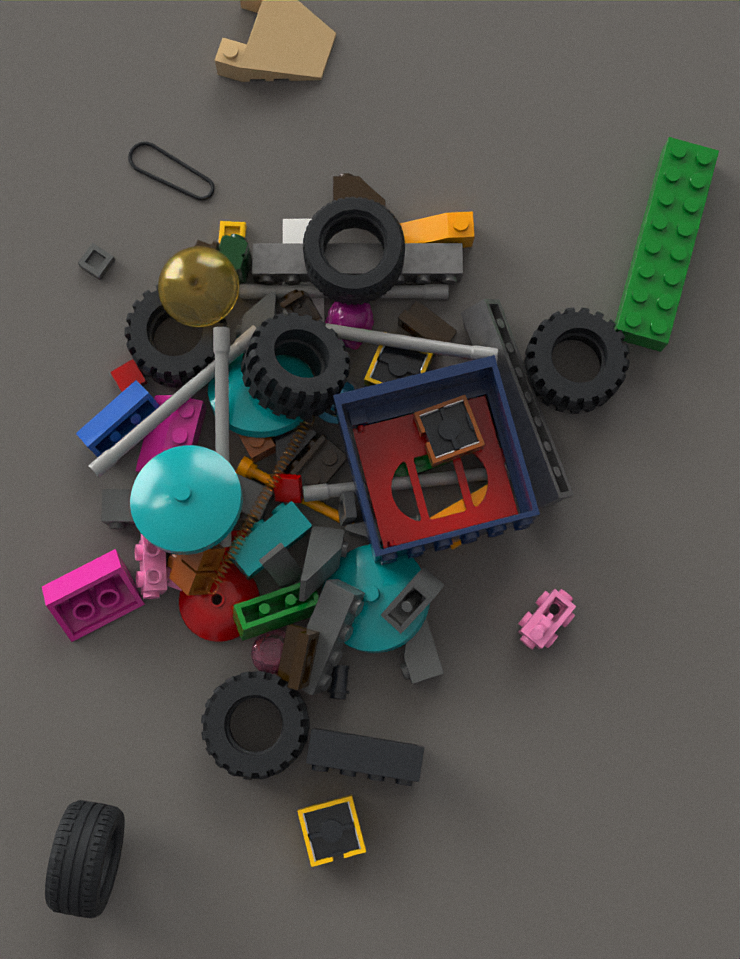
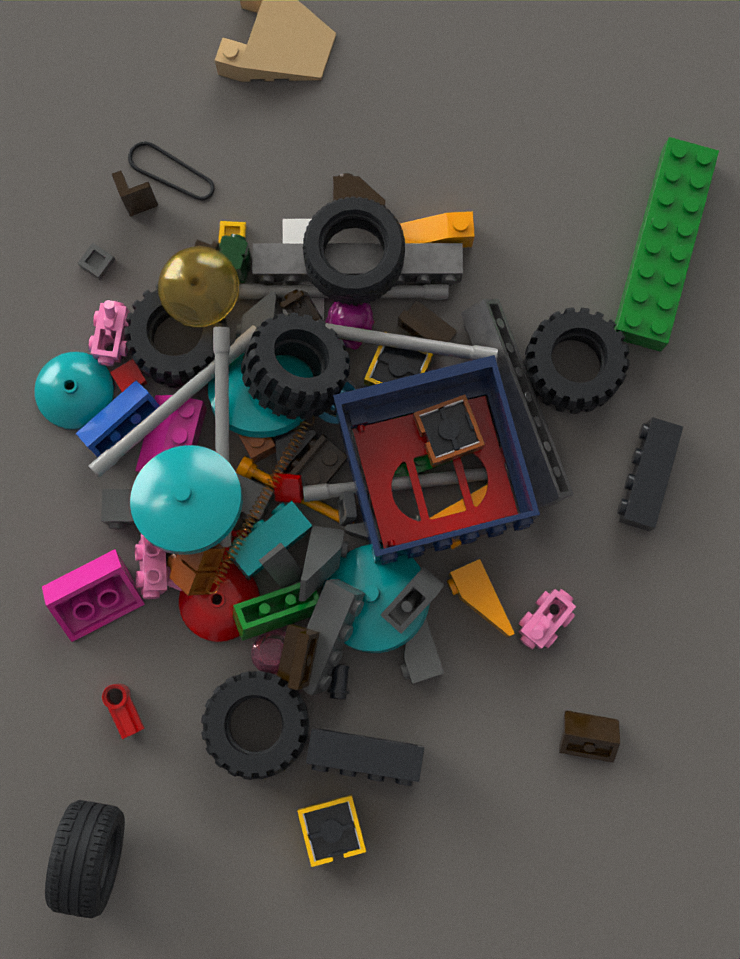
none -> teal dish [35,352,114,430]
none -> bright pink brick [88,300,130,366]
none -> red piece [102,683,145,739]
none -> dark brown panel [112,170,158,217]
none -> light orange slope [447,559,515,637]
none -> dark brown panel [559,711,620,763]
none -> black brick [617,417,684,532]

